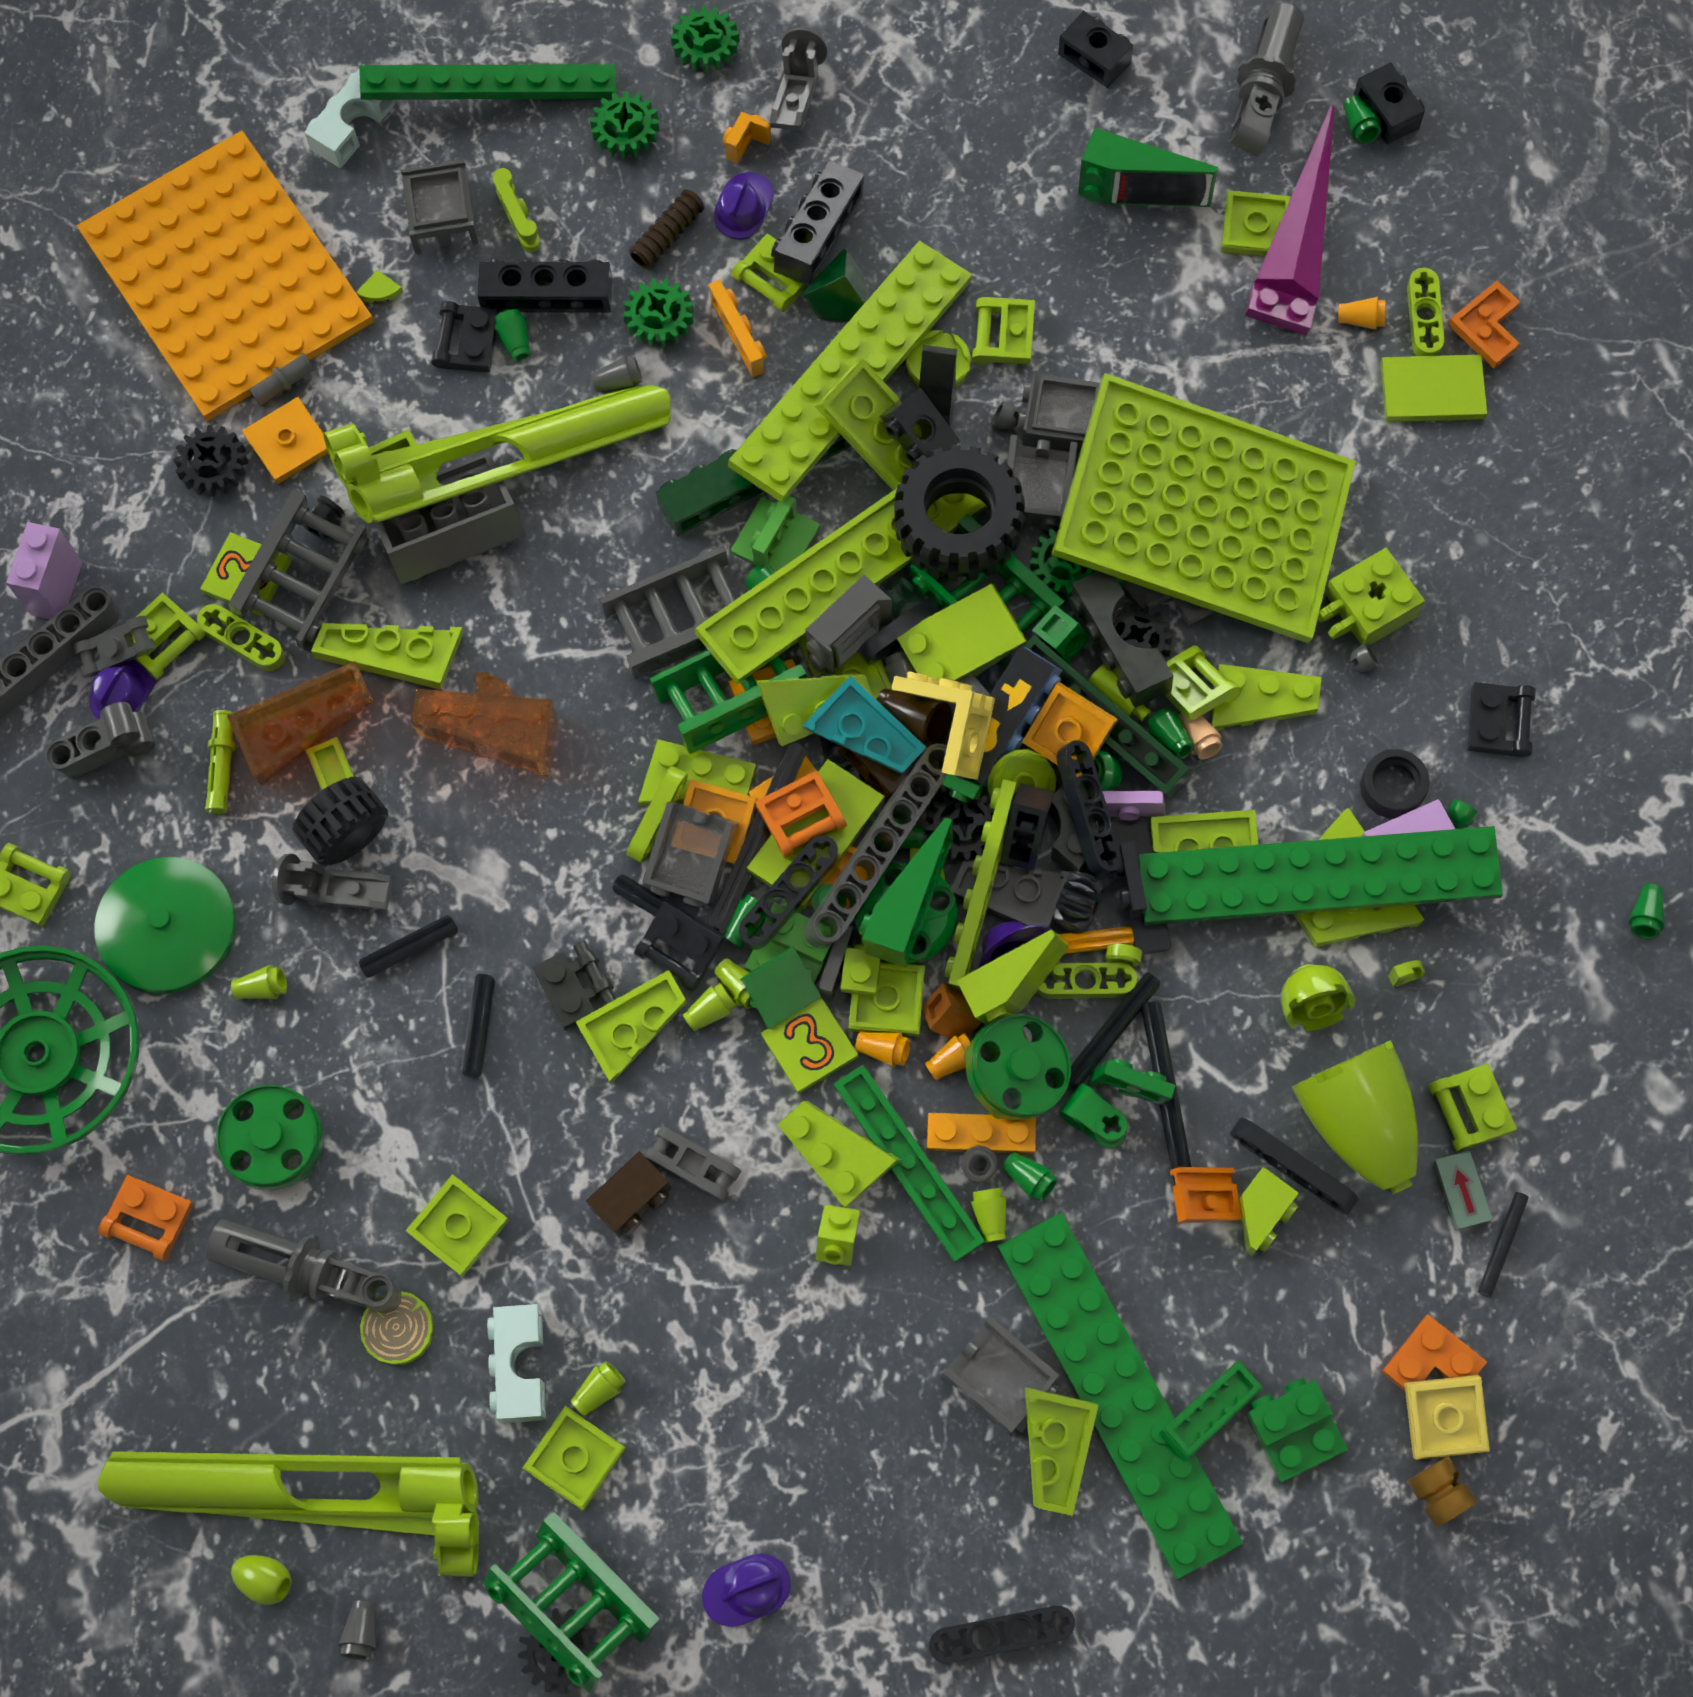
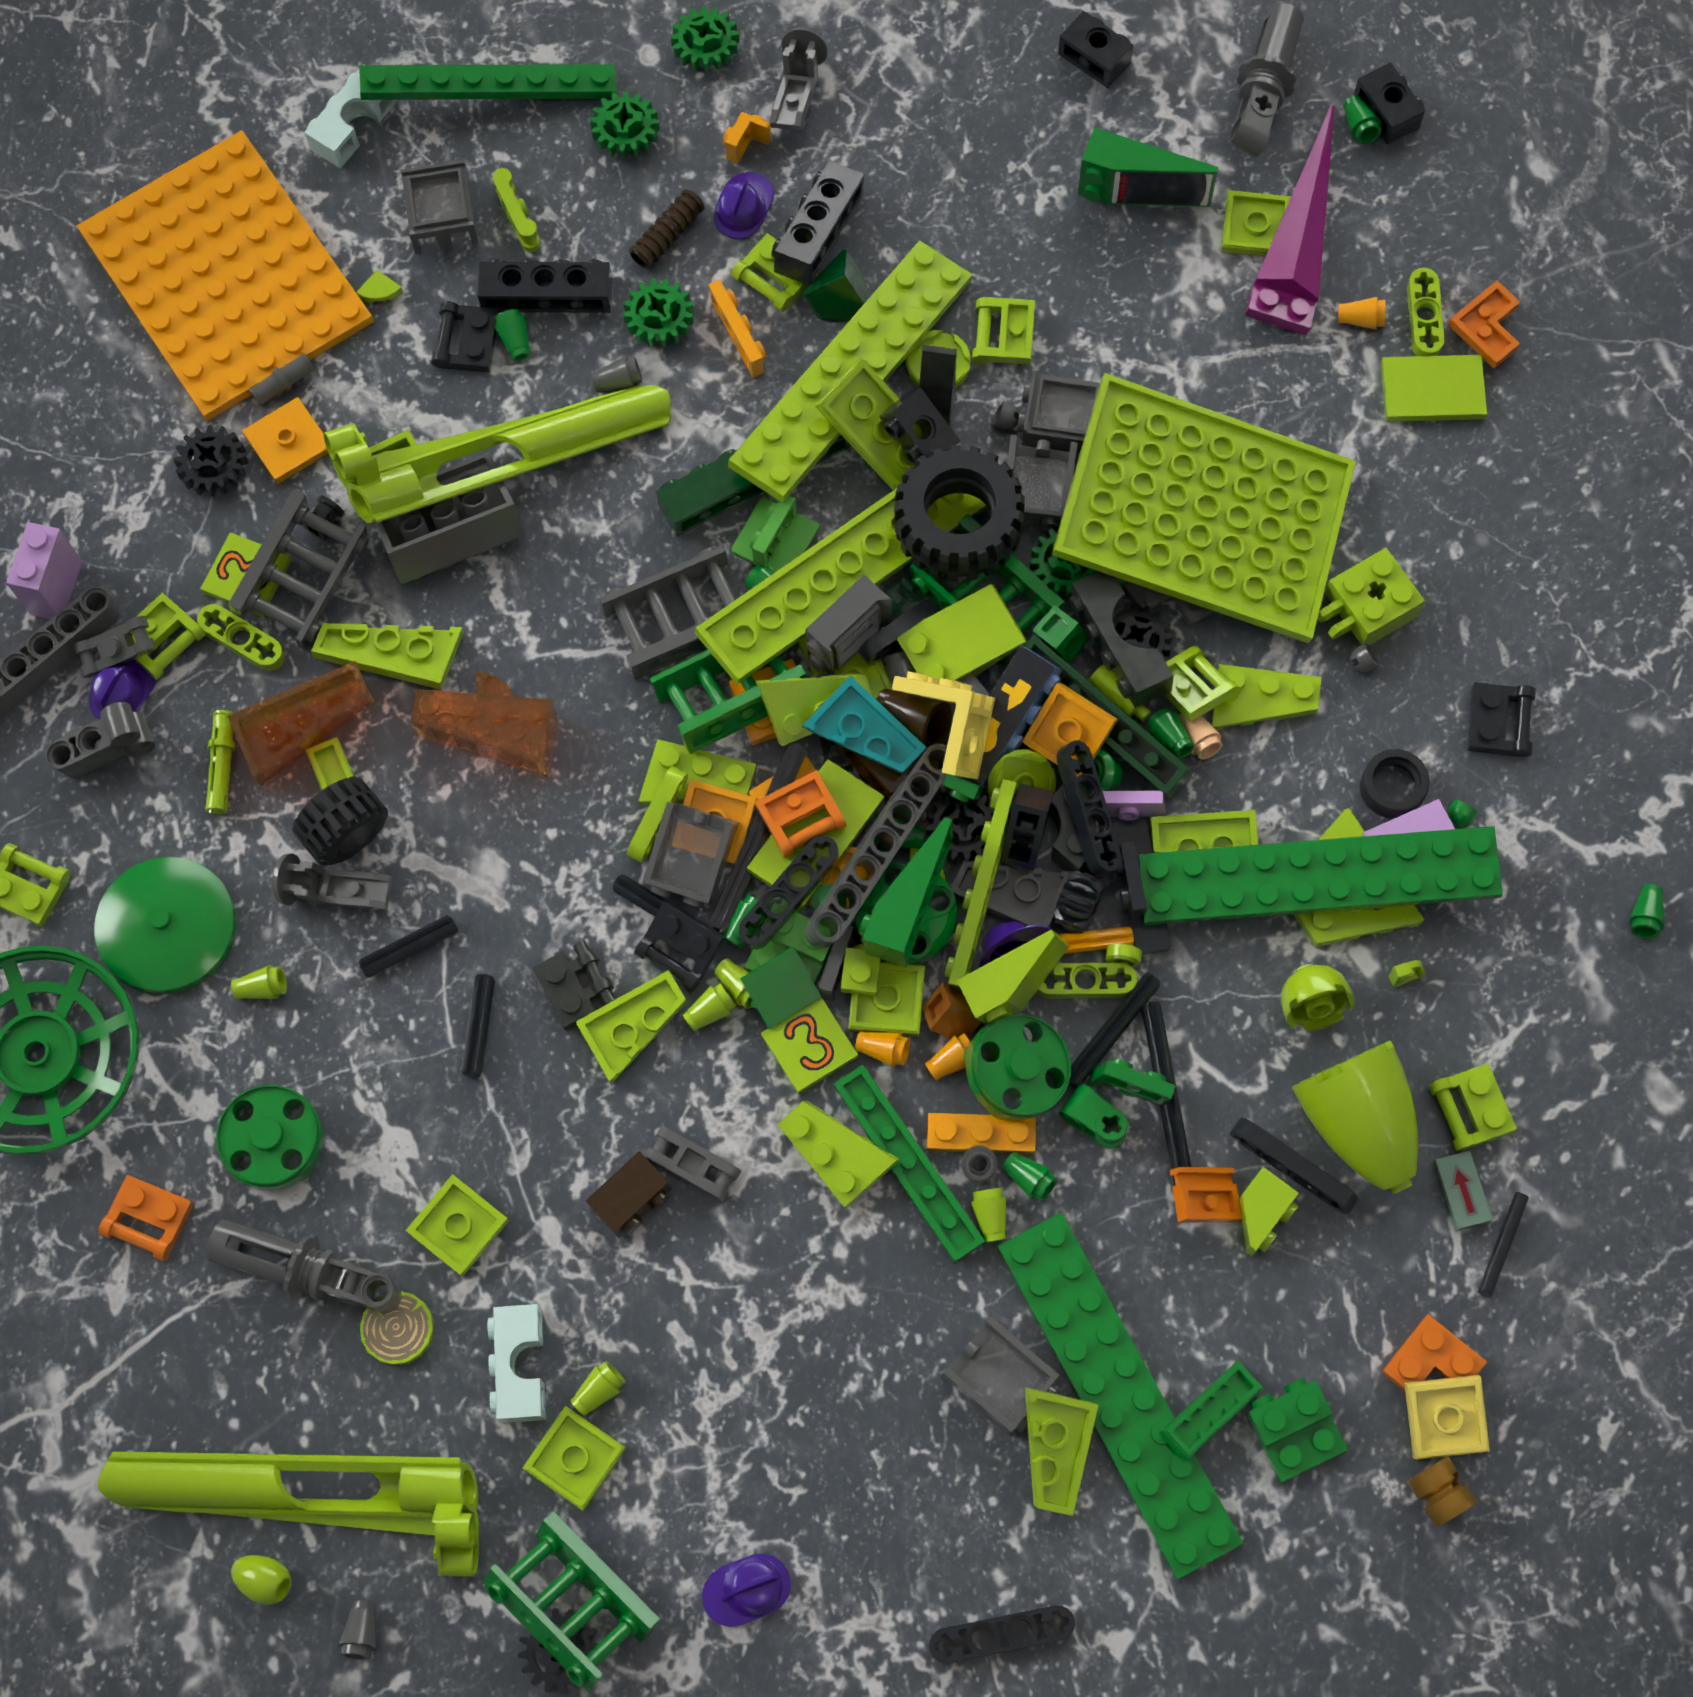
lime bracket [816,1204,860,1266] -> none

